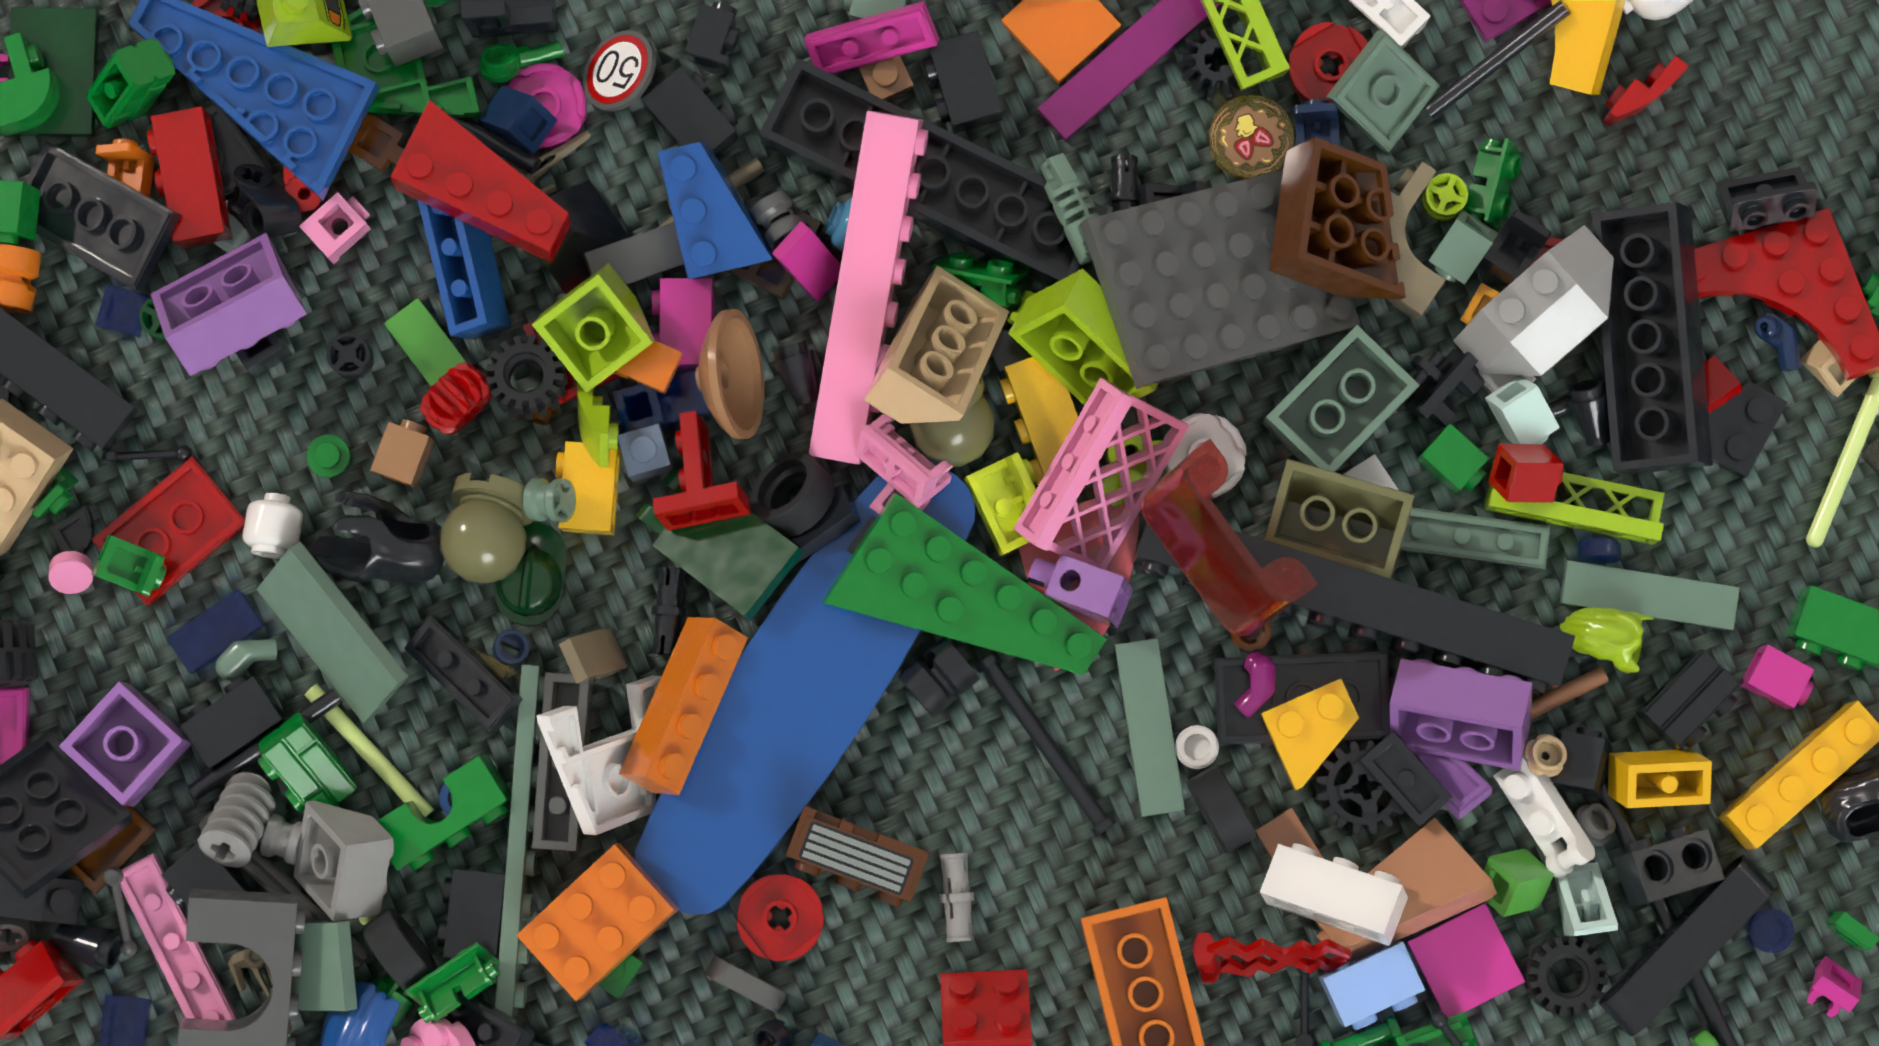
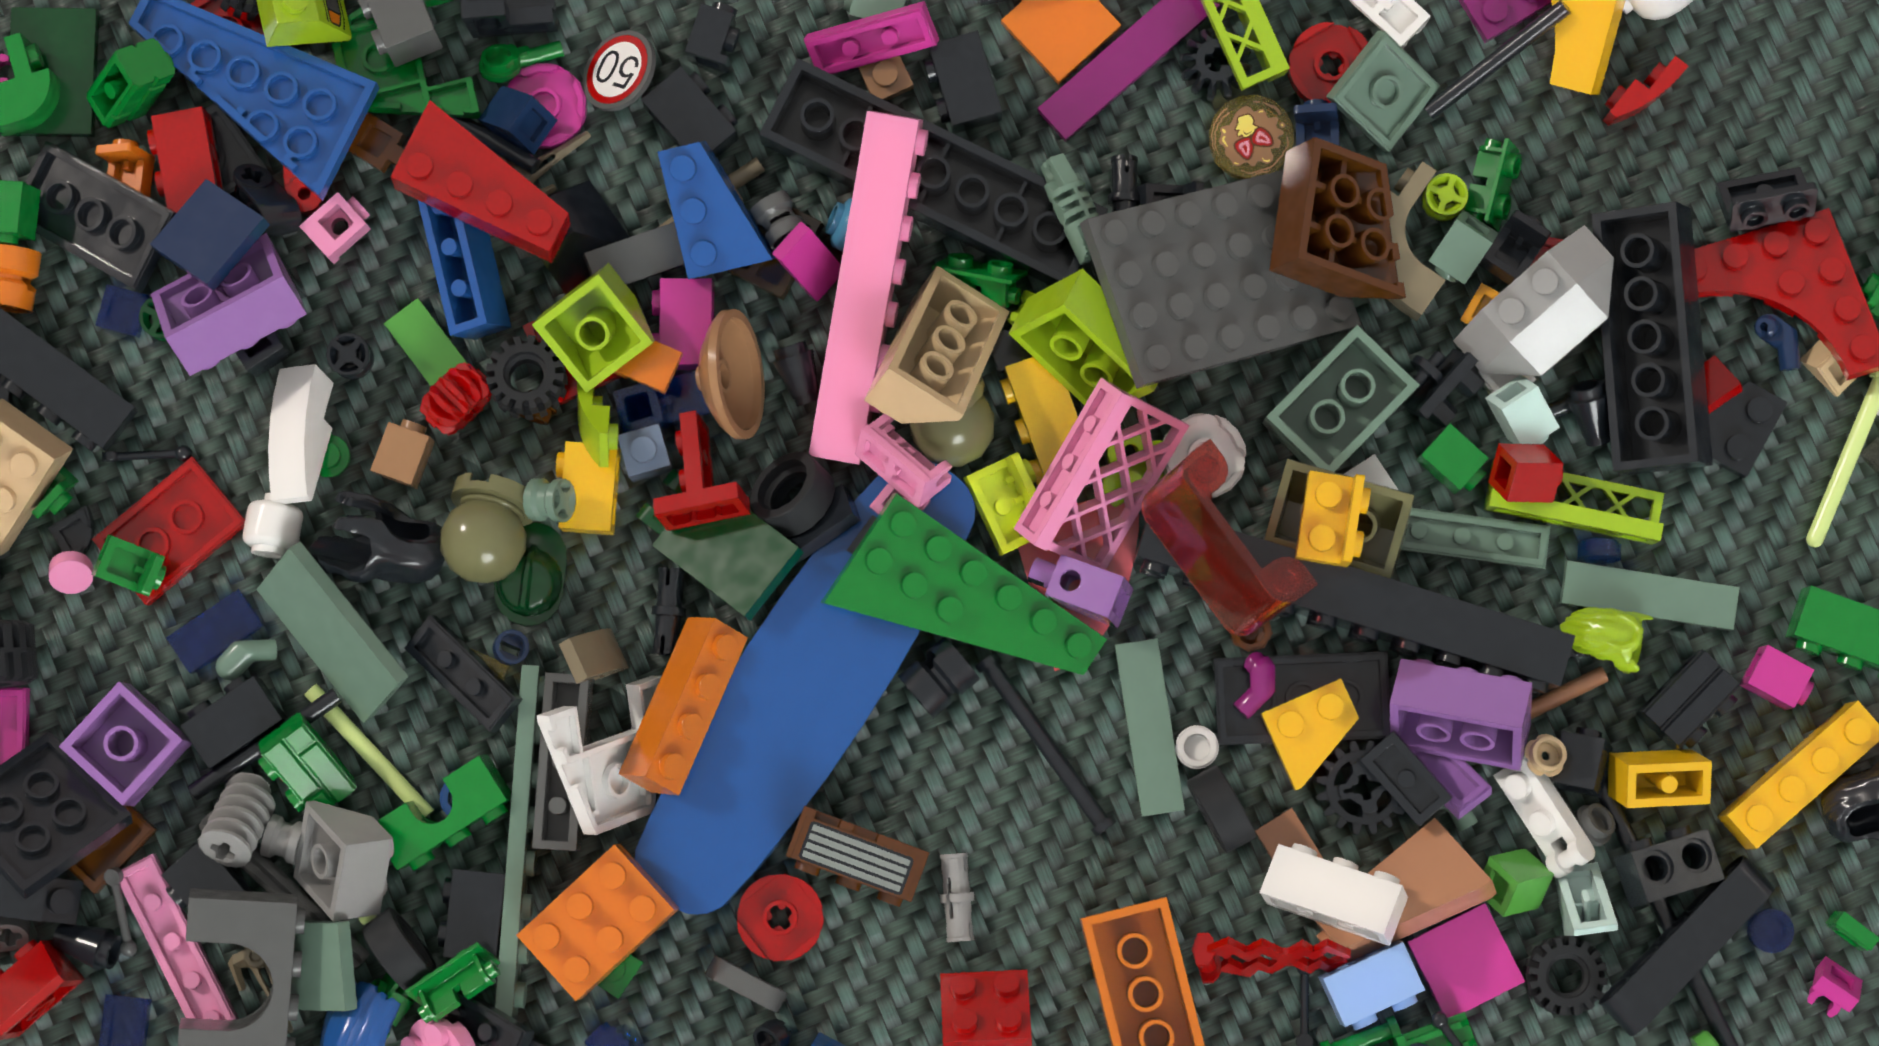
none -> dark blue tile [150,179,270,291]
none -> white slope [268,364,334,504]
none -> yellow bracket [1295,470,1371,568]

